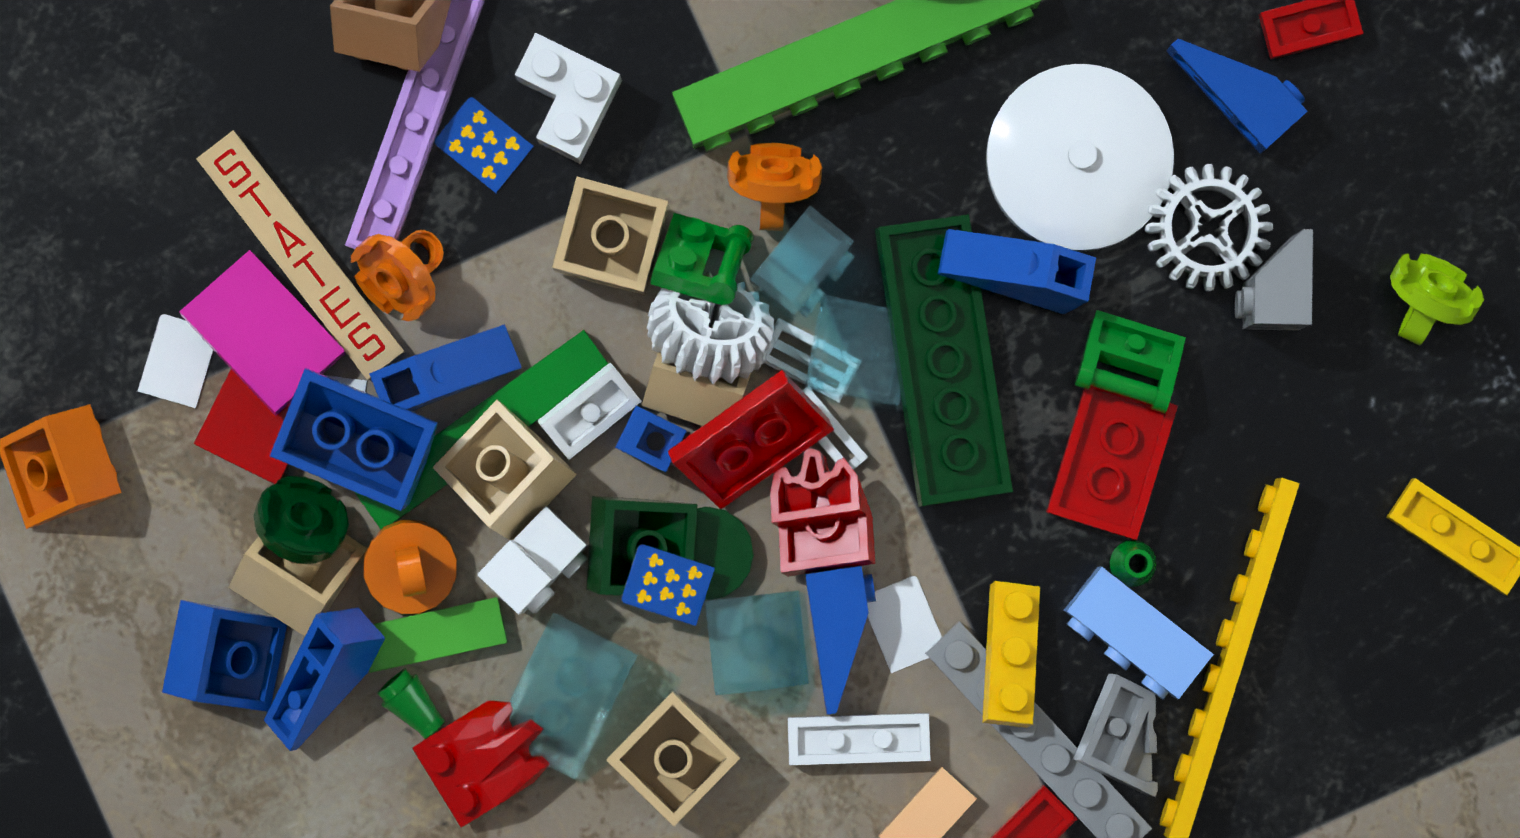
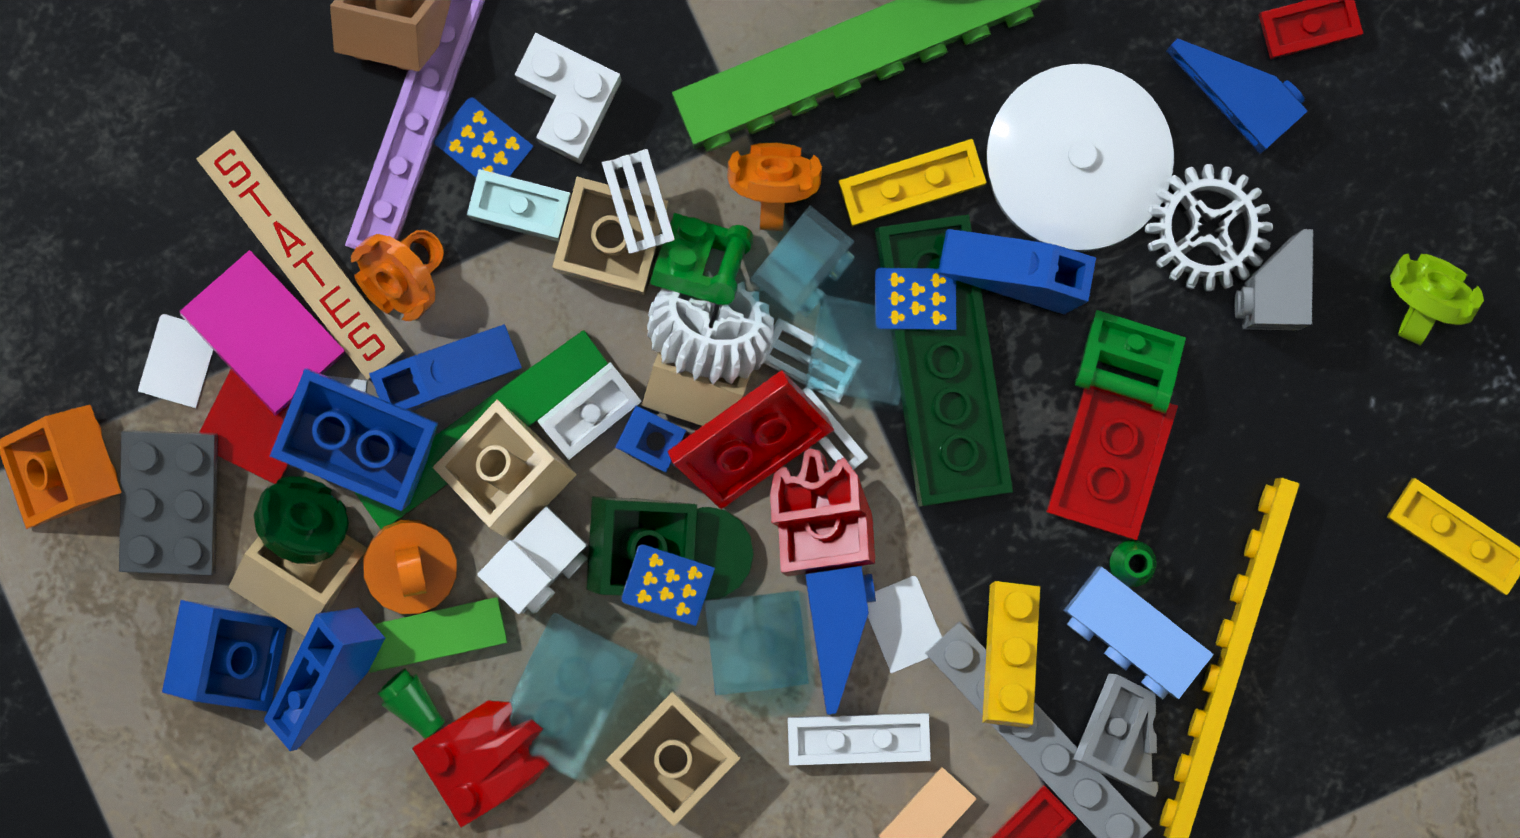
none -> dark grey plate [119,430,218,575]
none -> light aqua panel [467,169,571,242]
none -> white tile [602,149,675,254]
none -> yellow plate [838,139,986,227]
none -> blue sticker [875,268,956,330]

